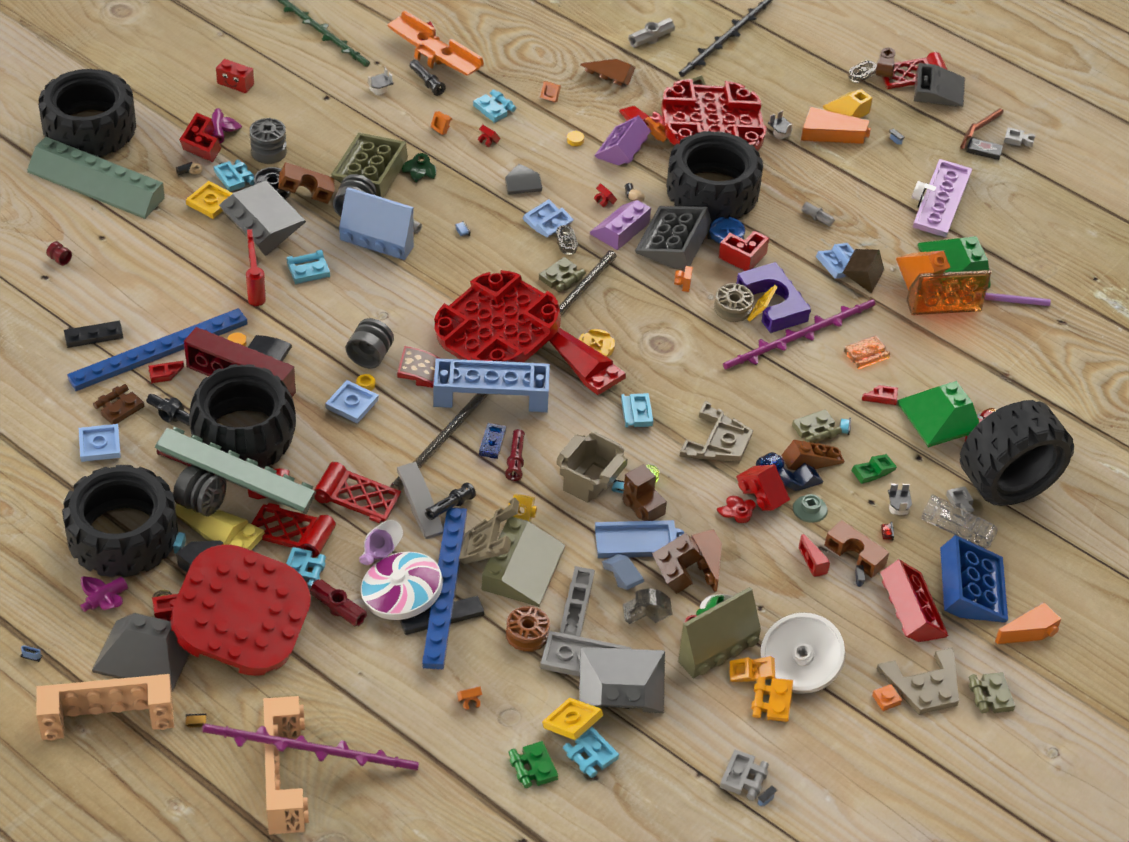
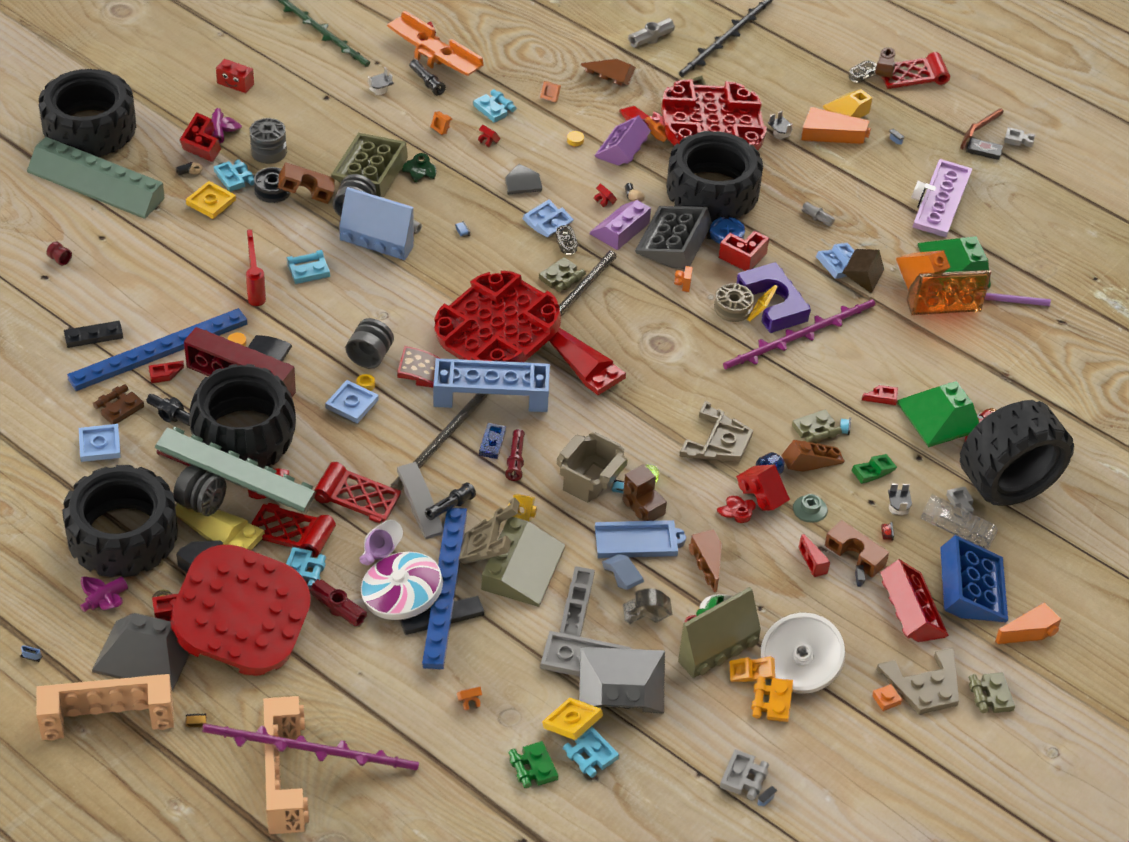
medium azure piece [173,532,186,554] -> none
slope [219,181,306,256] -> none
dark orange wheel [506,606,550,652] -> none
yellow tile [579,329,615,357] -> none
medium azure plate [621,393,653,428] -> none
brick [652,533,703,594] -> none
dark blue slope [778,463,824,492] -> none
clear orange plate [844,336,890,369] -> none
dark grey slope [914,63,965,107] -> none

